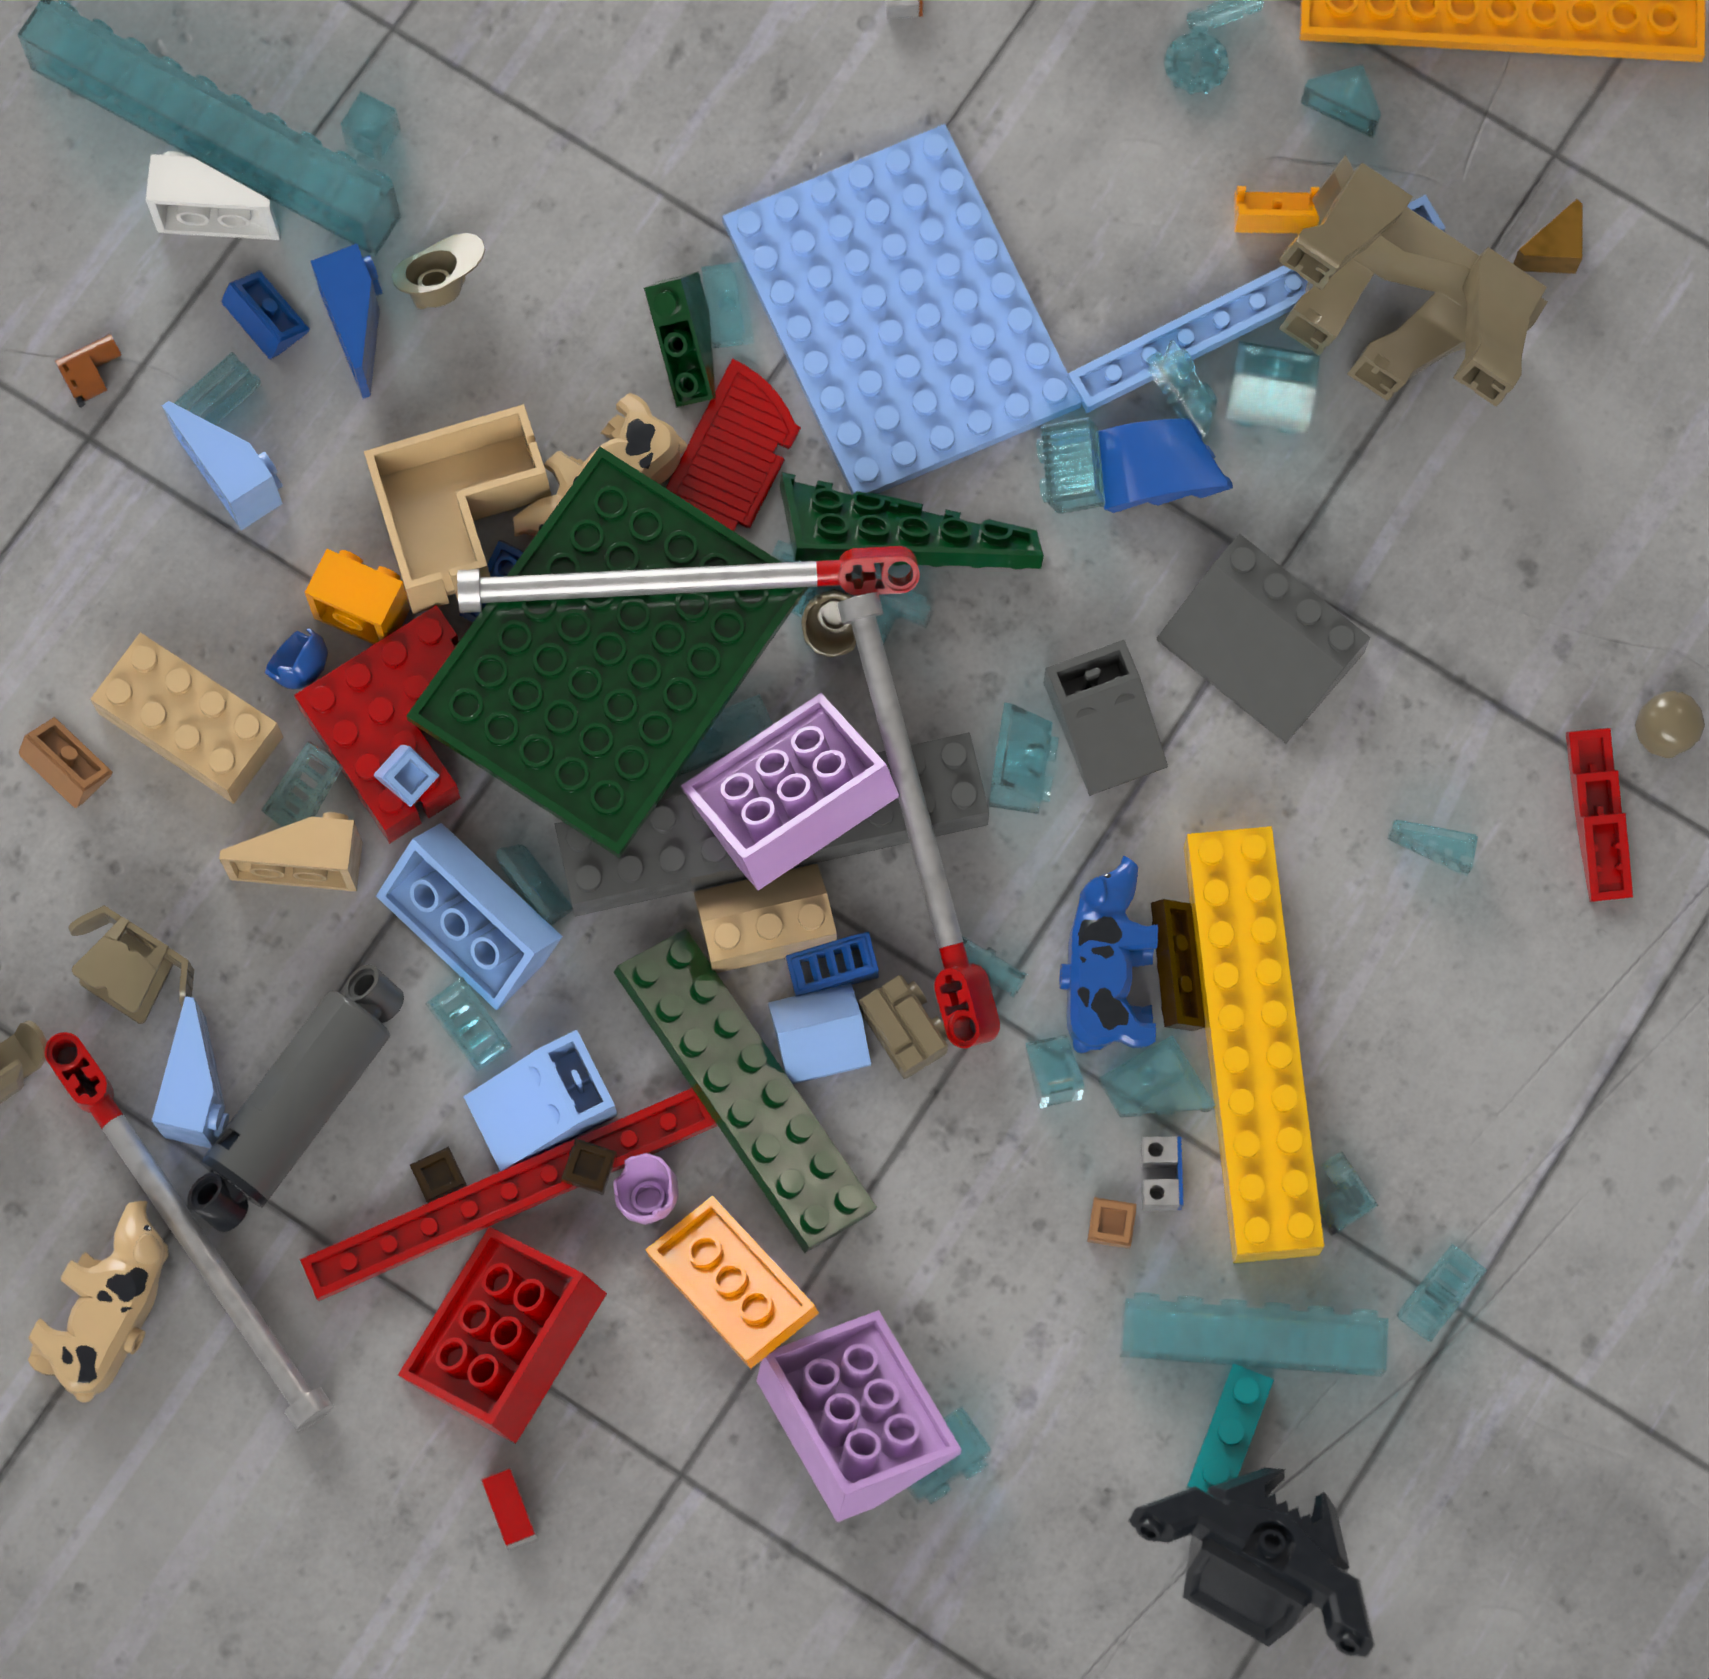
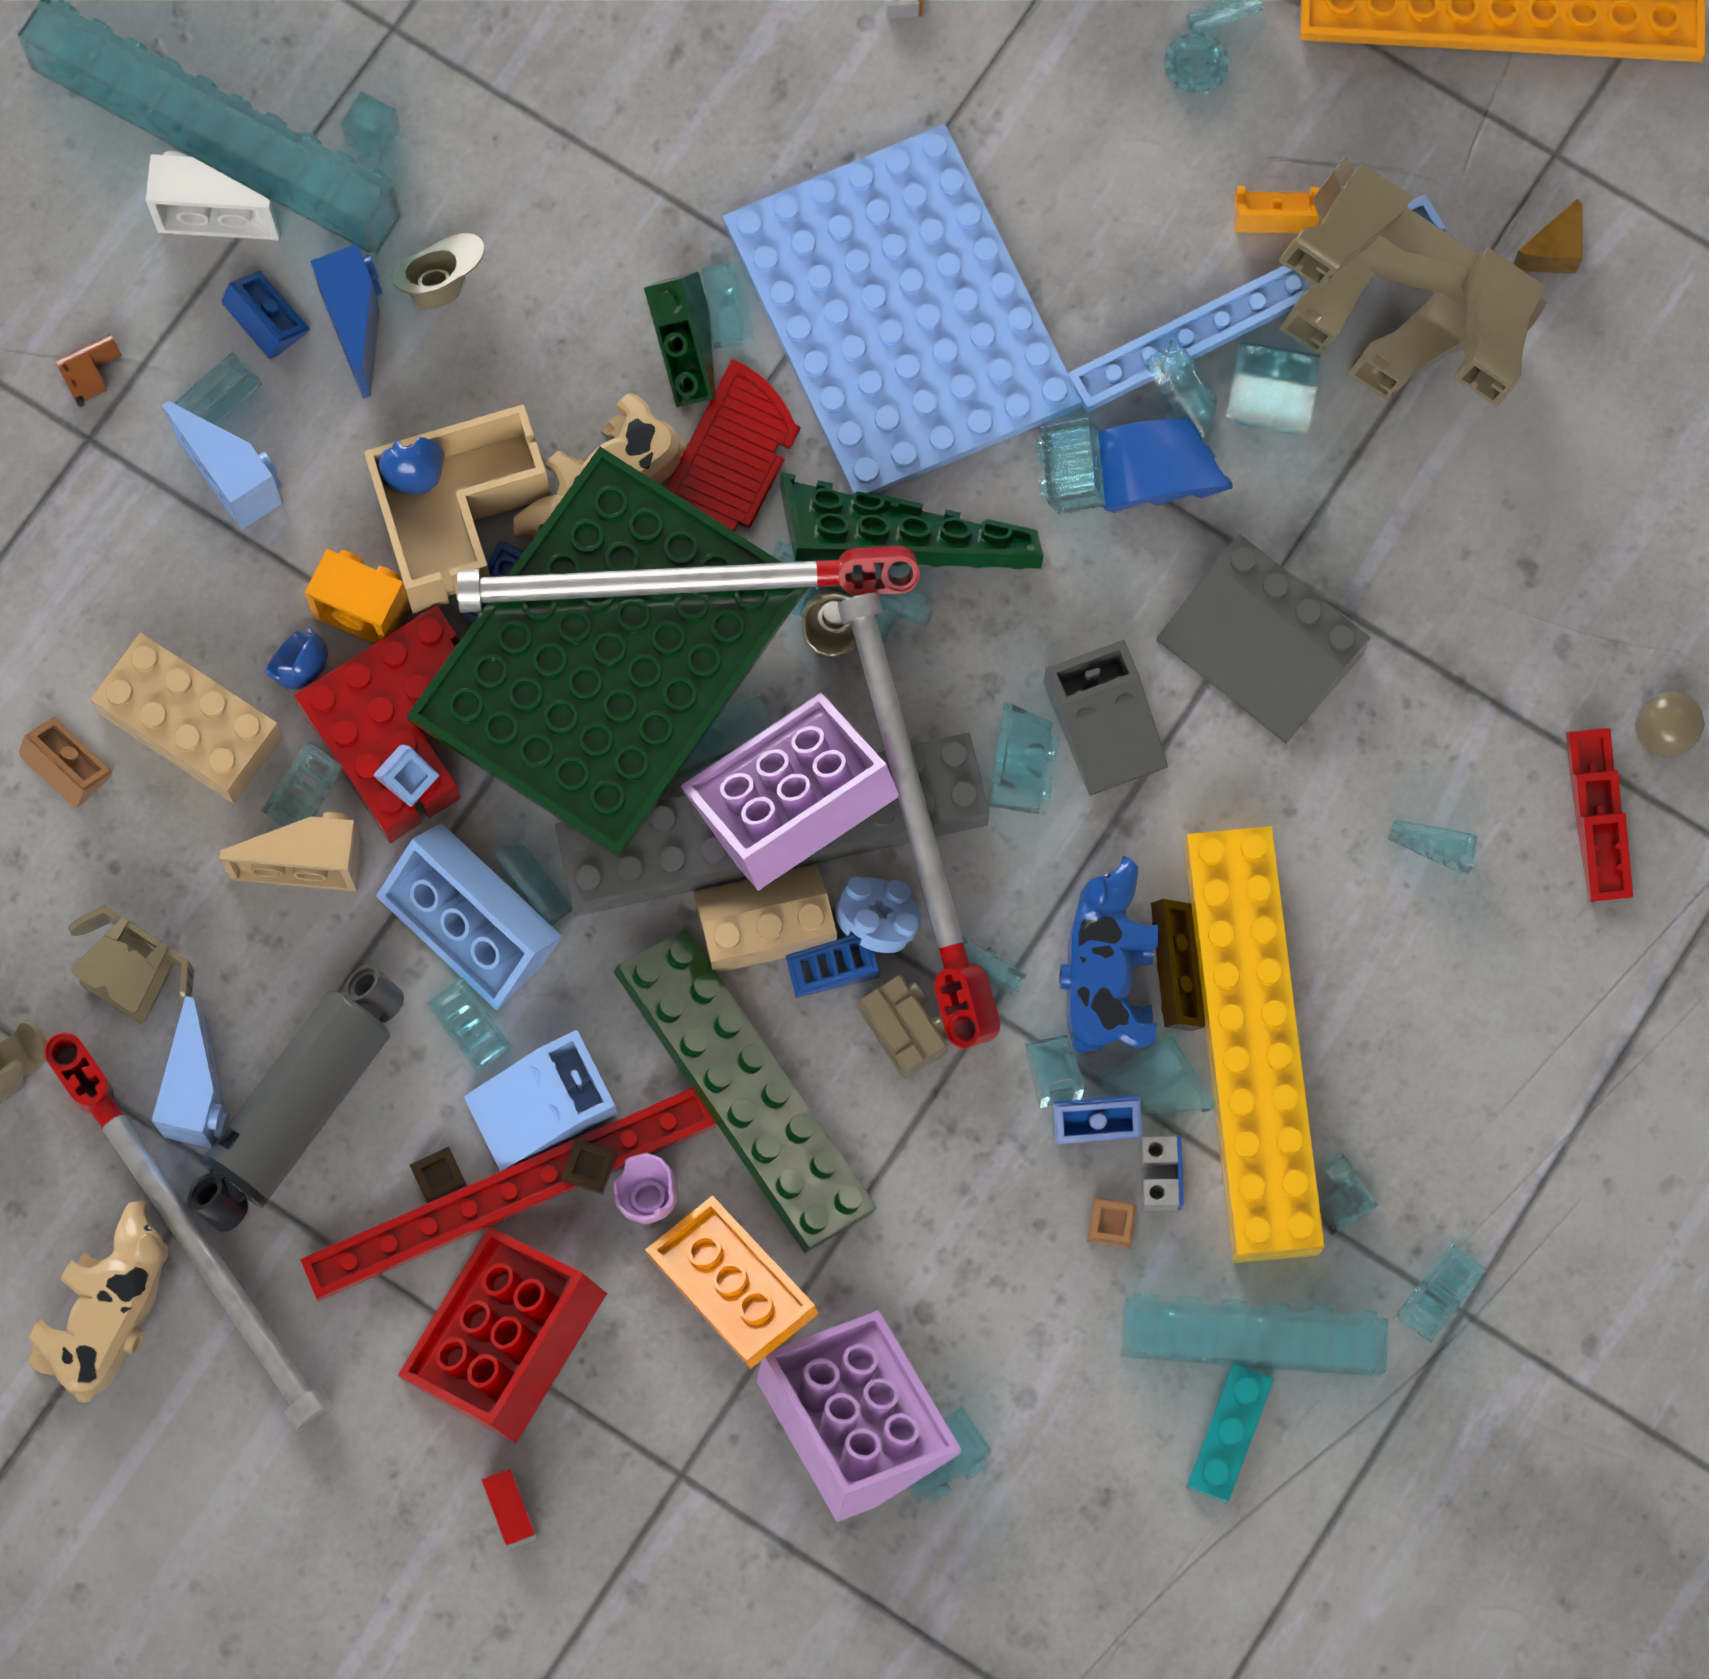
light blue slope [768,983,871,1084] -> none
black helmet [1128,1467,1375,1657] -> none
clear light blue slope [1301,64,1381,138] -> none
none -> blue hair [378,437,445,495]
none -> light blue plate [835,877,921,953]
none -> blue slope [1053,1095,1142,1144]

